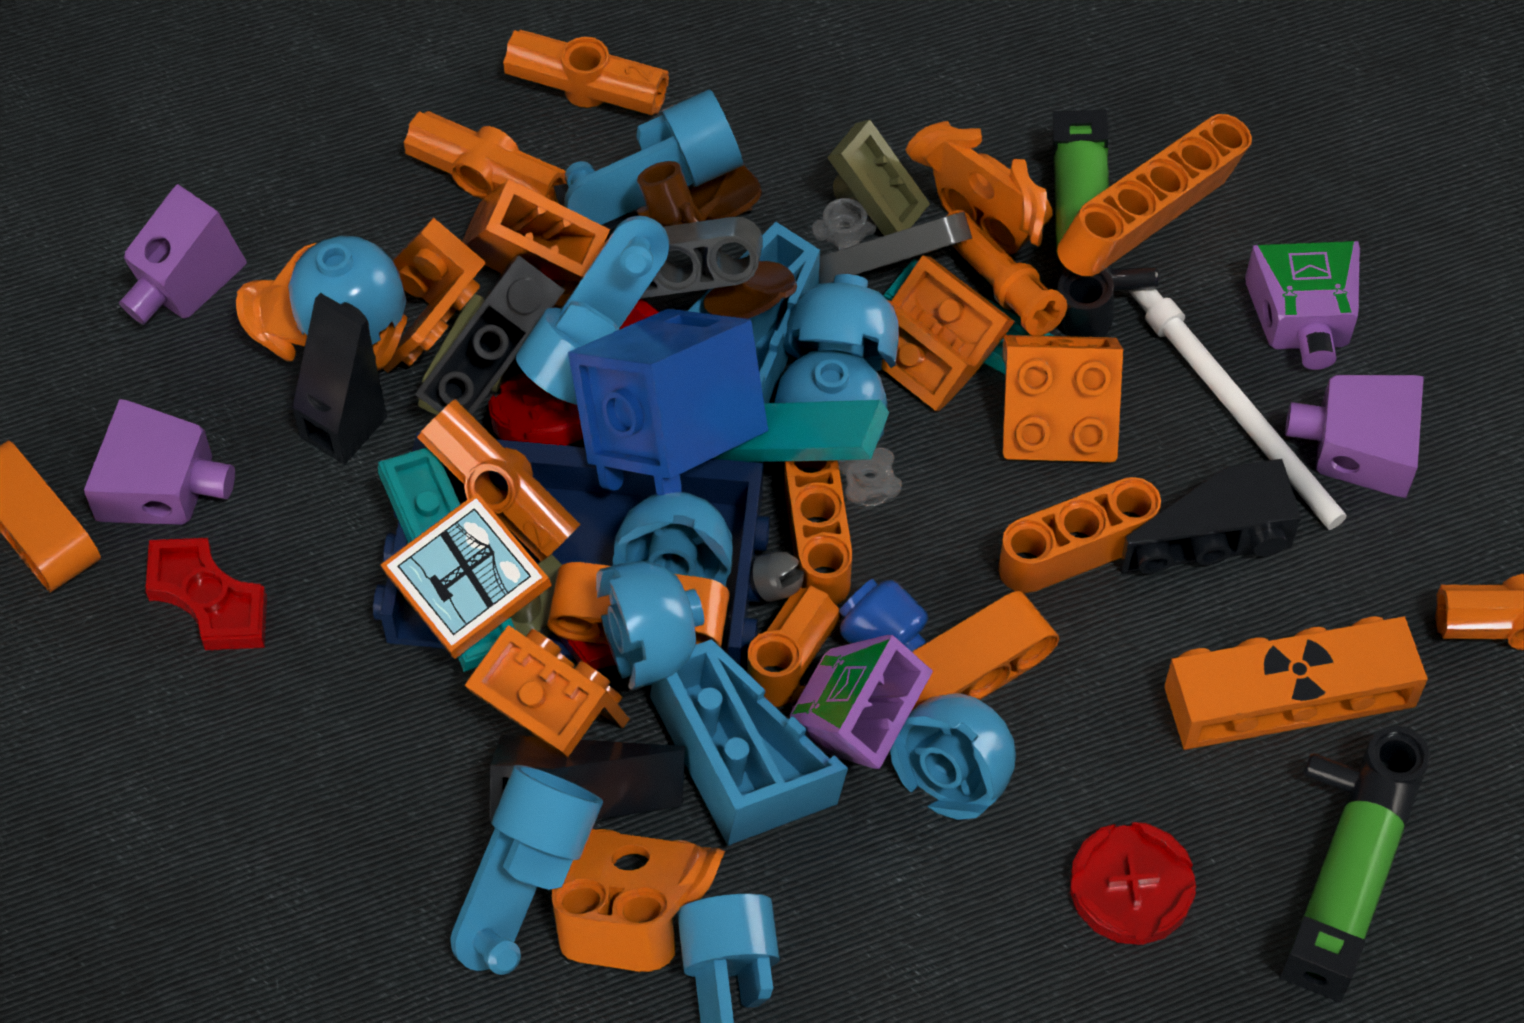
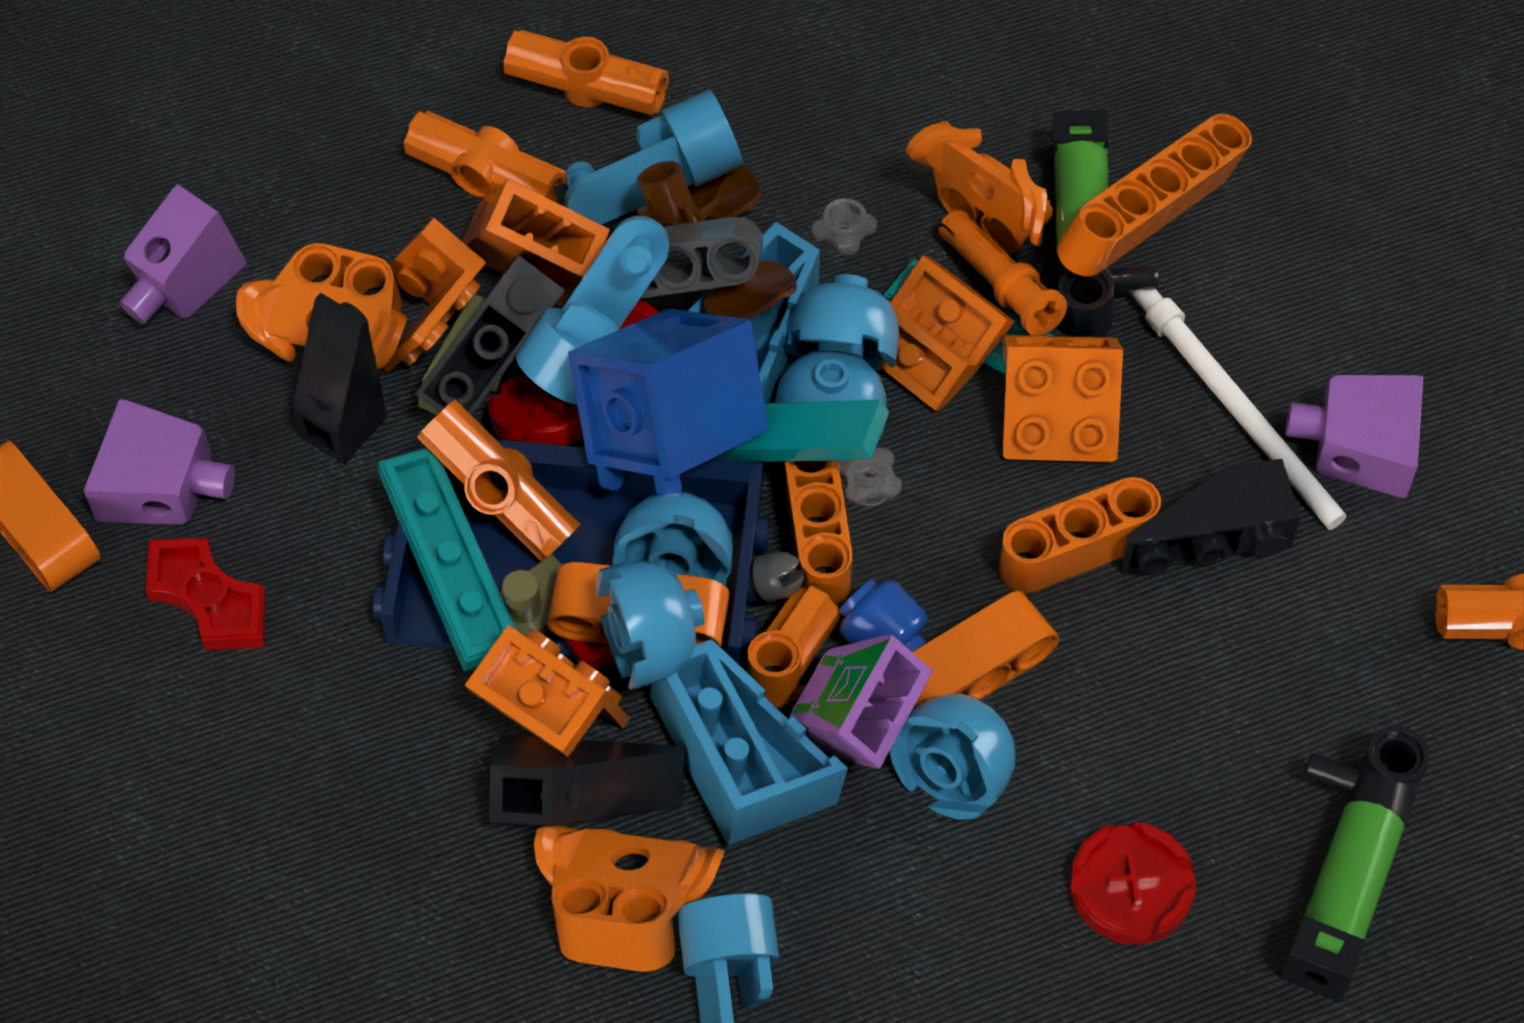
dark azure cylinder [288,236,407,345] -> none
tile [381,492,552,659] -> none
dark azure piece [450,765,603,975] -> none
dark grey beam [819,212,972,284] -> none
olive tile [827,119,930,236] -> none
orange brick [1164,616,1428,750] -> none
medium lavender torso [1245,241,1360,370] -> none

